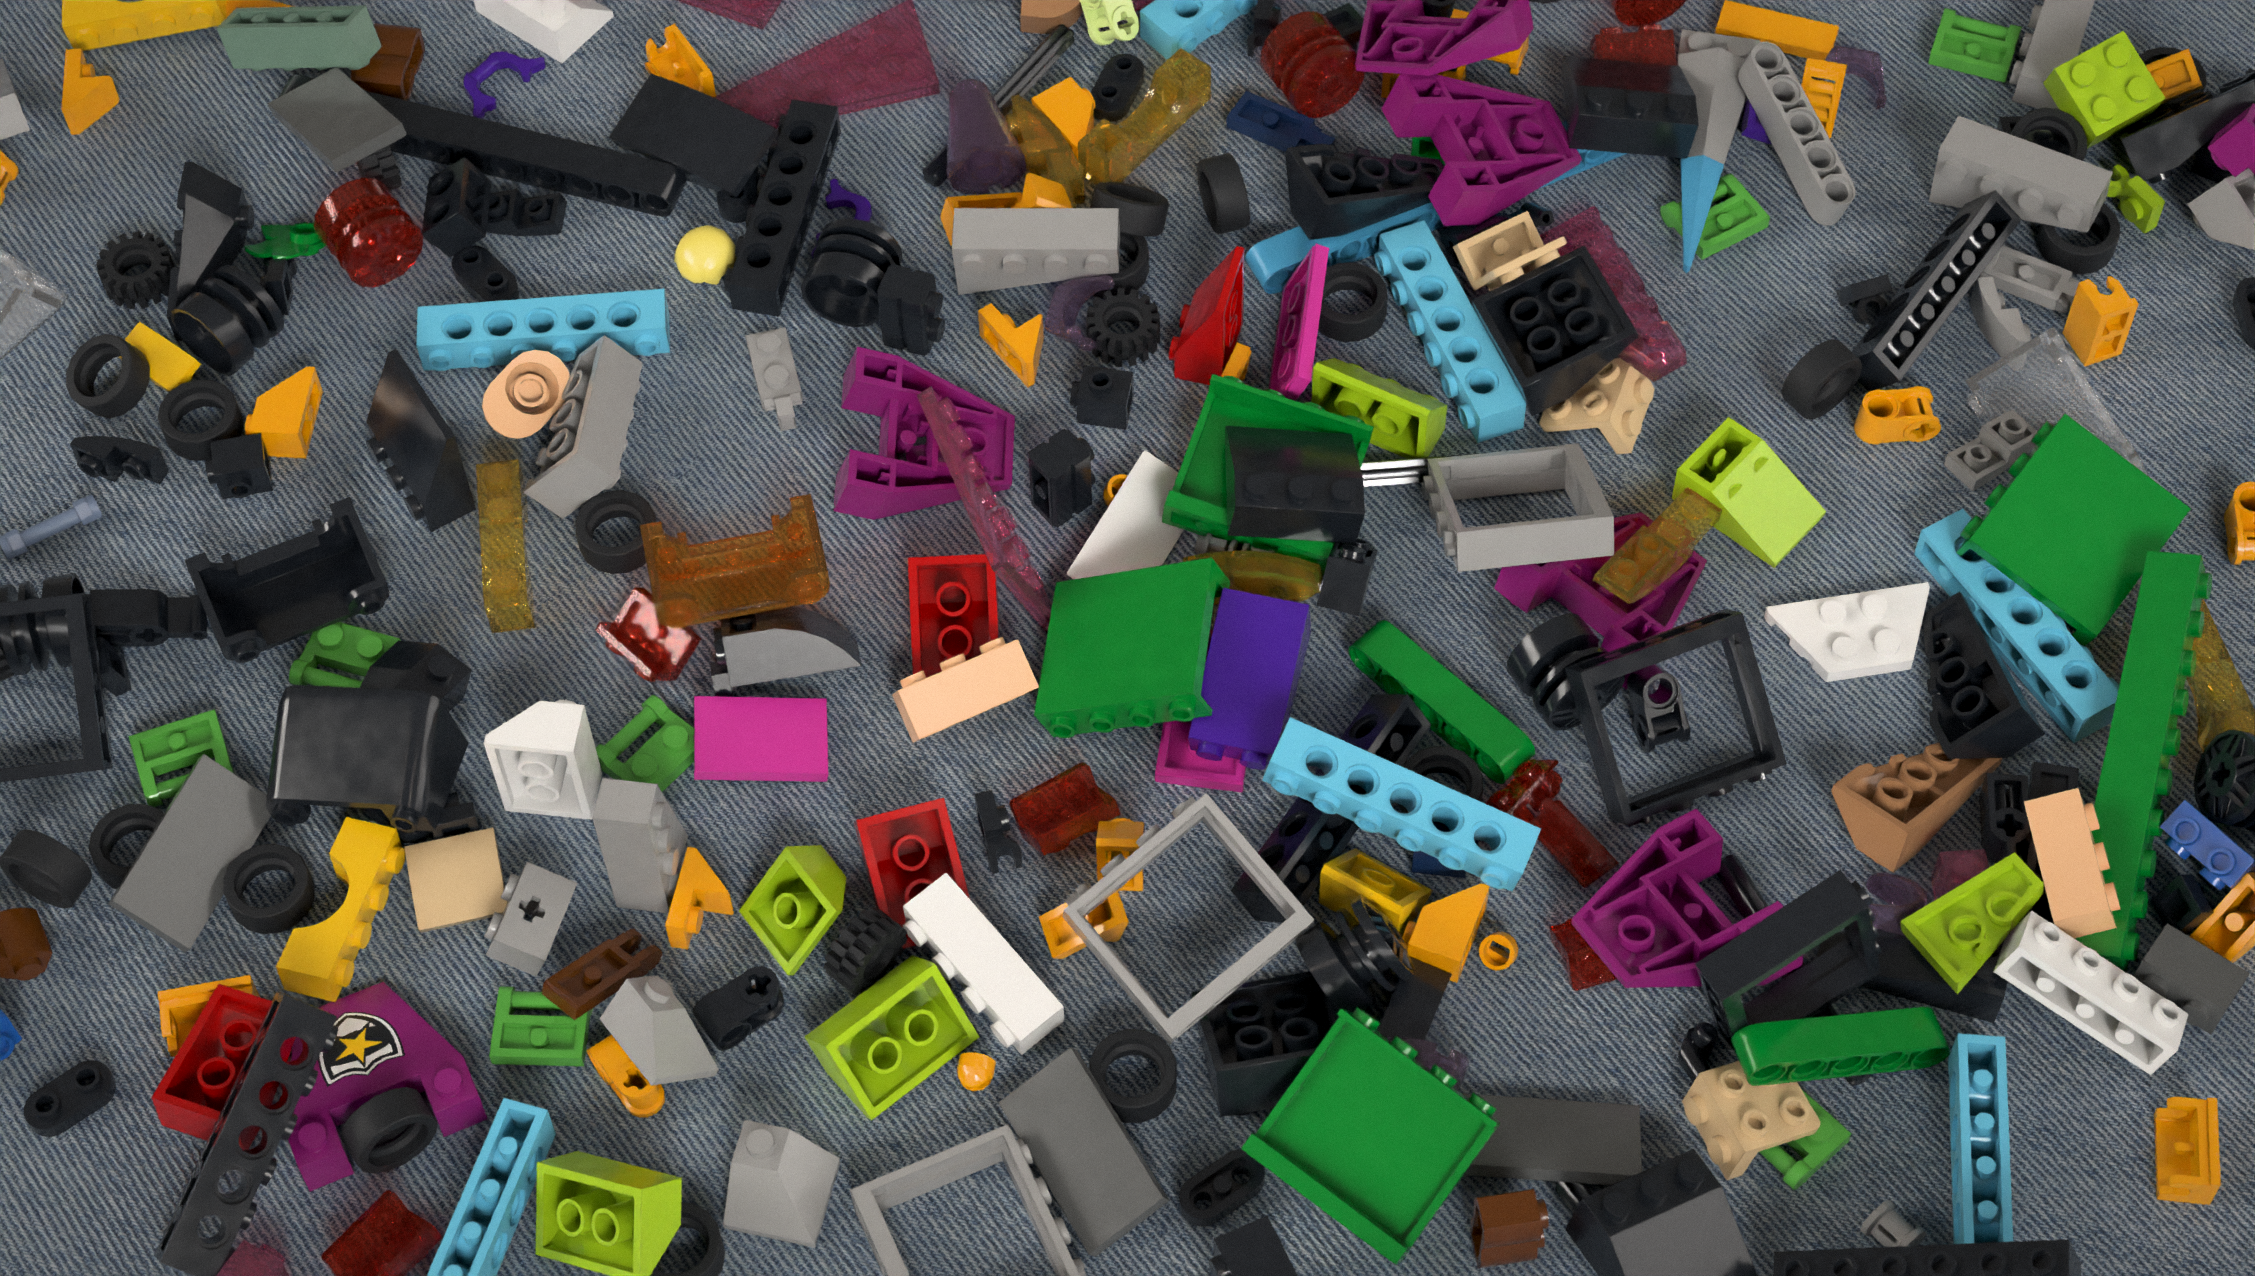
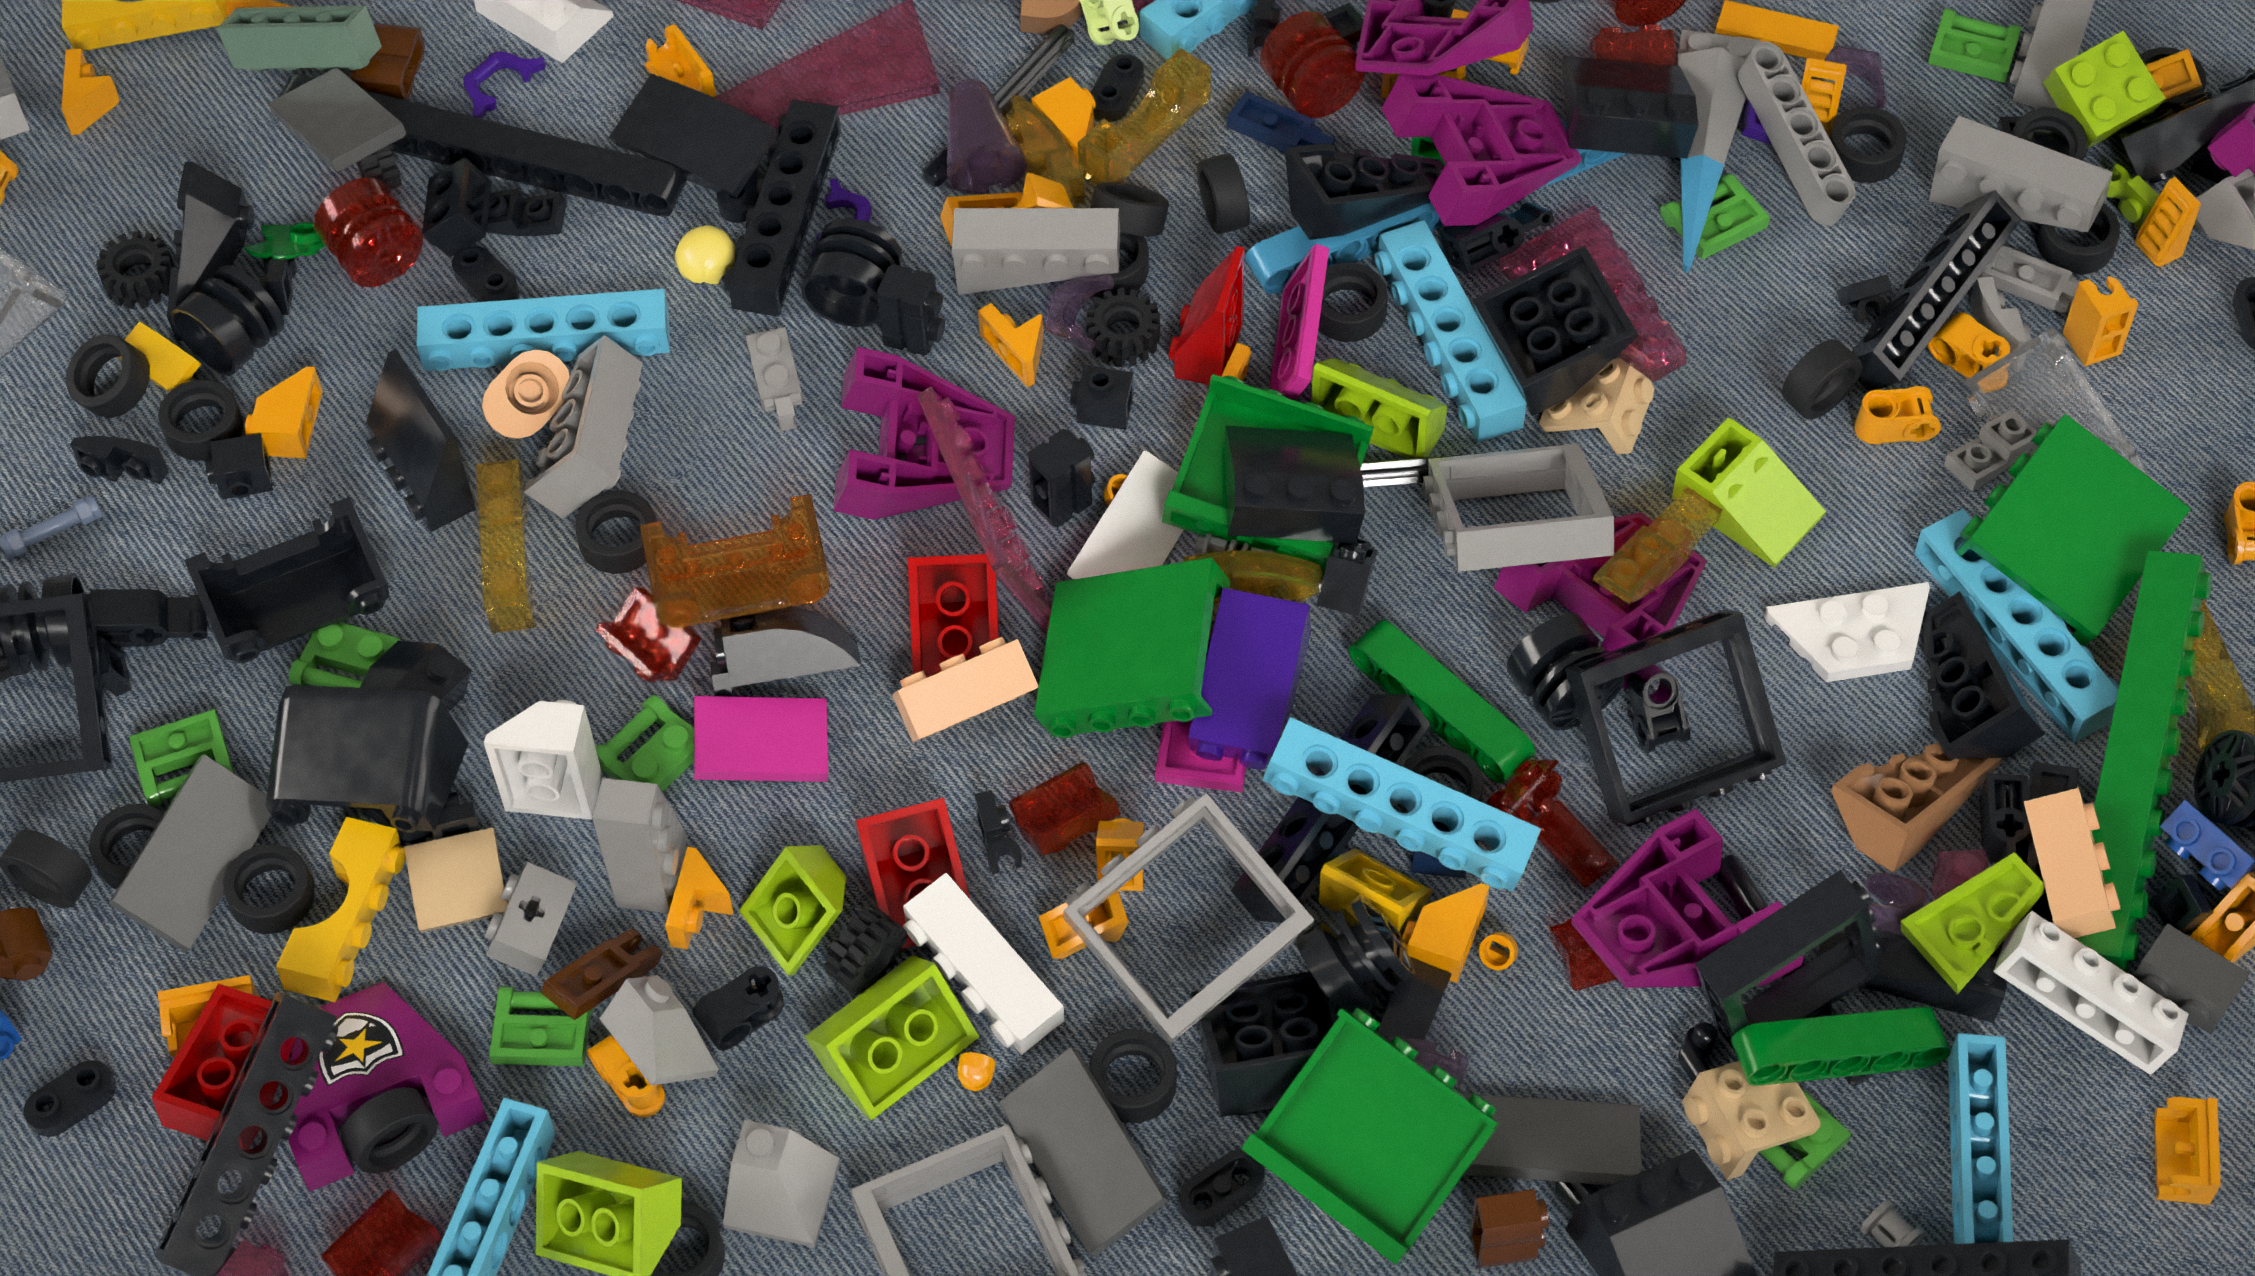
tan bracket [1453,211,1567,291] -> none
none -> black tyre [1829,106,1907,183]
none -> light orange piece [1928,312,2010,389]
none -> light orange slope [2135,177,2201,267]

